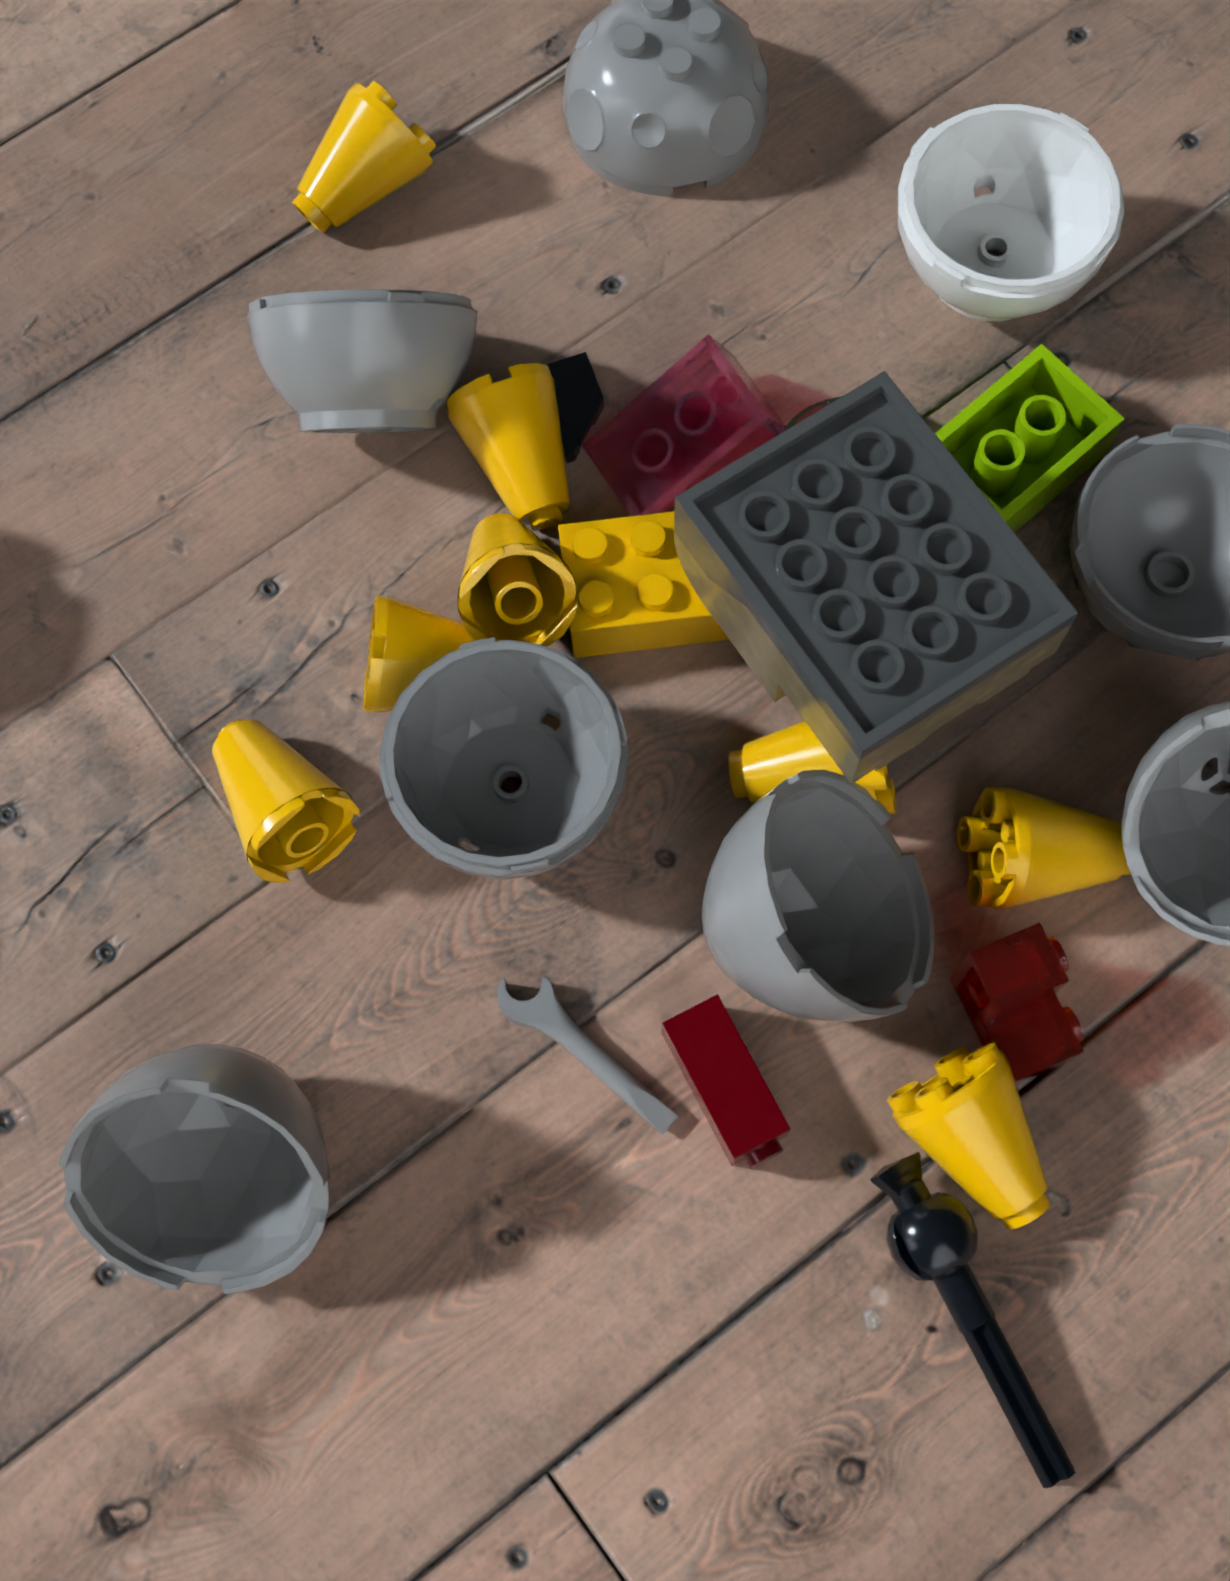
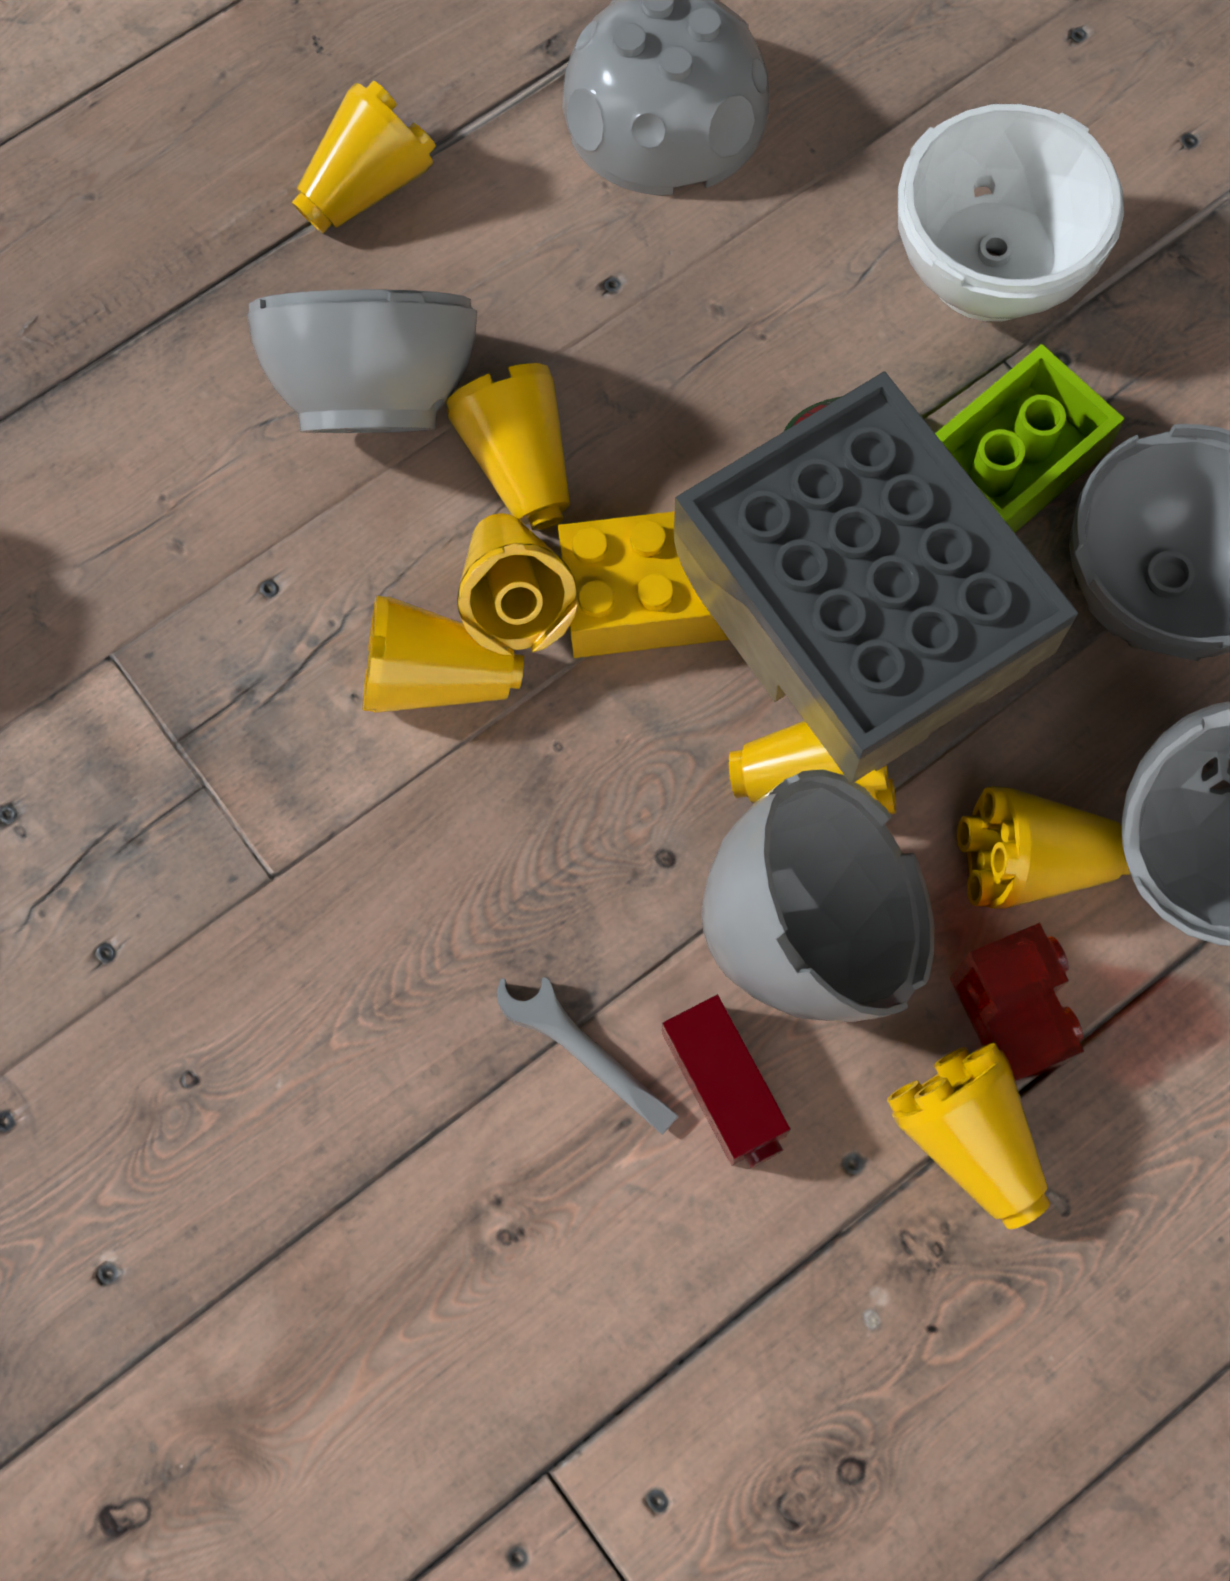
light grey piece [59,1044,330,1294] -> none
yellow cone [212,719,360,883] -> none
light grey piece [379,637,628,880] -> none
black tile [546,352,604,463] -> none
clear pink slope [582,334,788,516] -> none
black piece [870,1152,1076,1488] -> none

